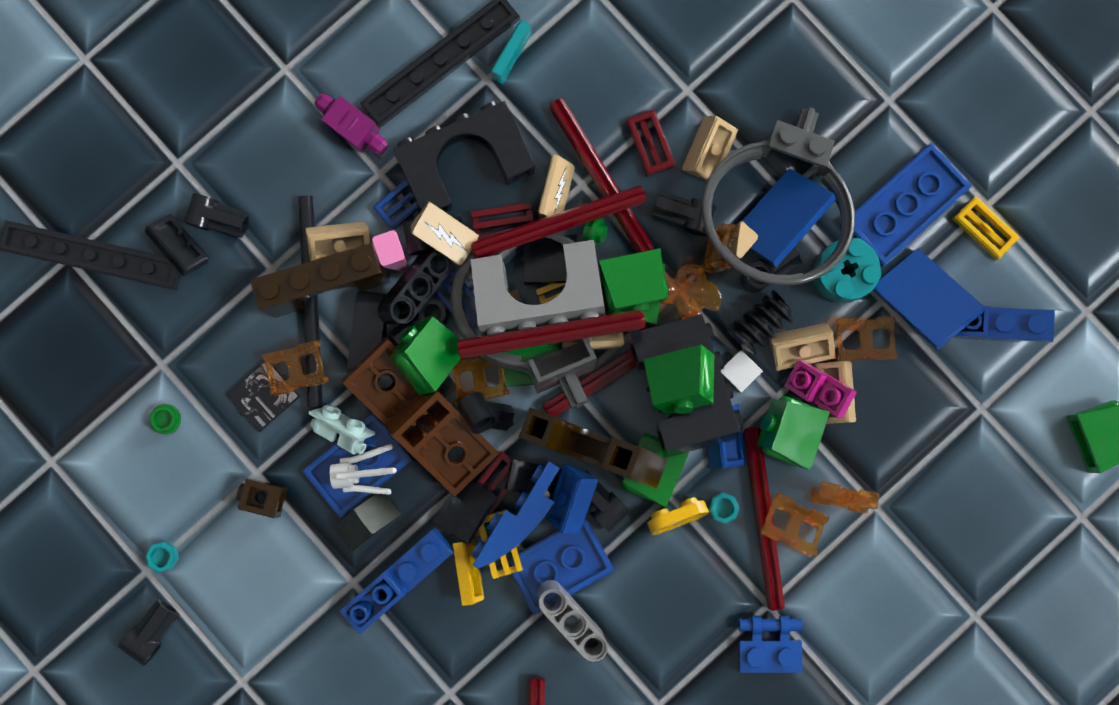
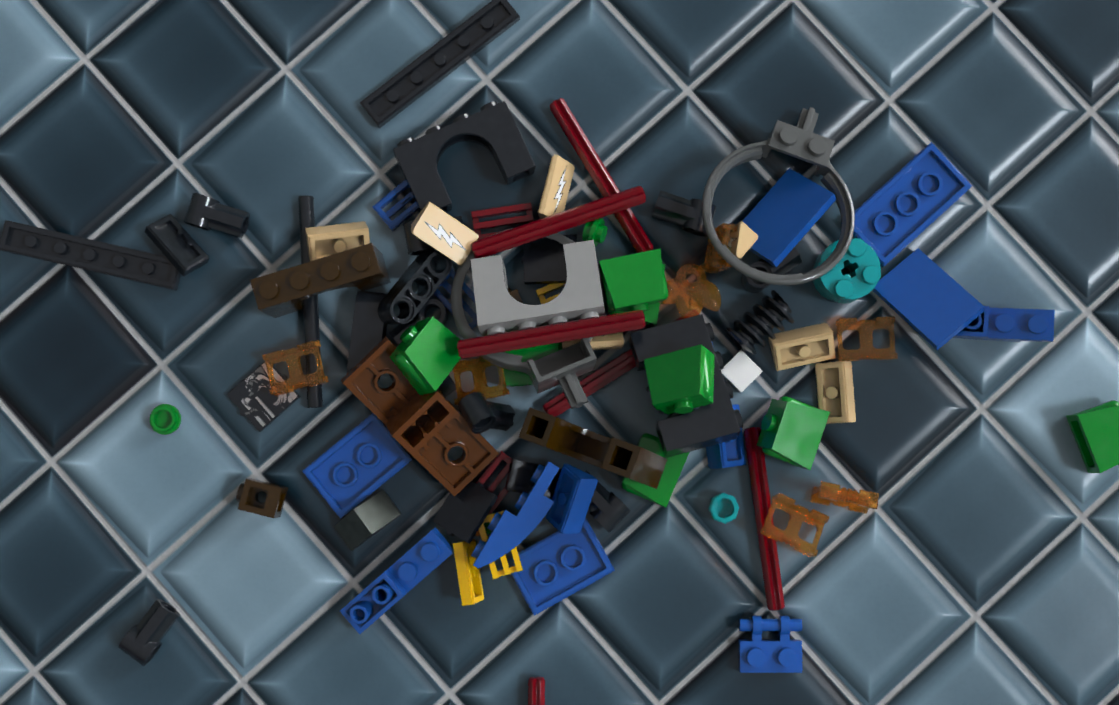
teal tile [145,541,179,573] -> none
light aqua hinge [309,405,376,455] -> none
magenta piece [314,93,389,155] -> none
white plant [330,444,397,495] -> none
bright pink slope [372,230,408,271] -> none
teal tile [491,20,532,85] -> none
light grey beam [536,580,608,662] -> none
dark red tile [626,109,676,177] -> none
yellow plate [647,497,709,535] -> none
tan slope [682,116,738,181] -> none
dark pink slope [784,360,857,418] -> none
yellow tile [952,196,1020,260] -> none

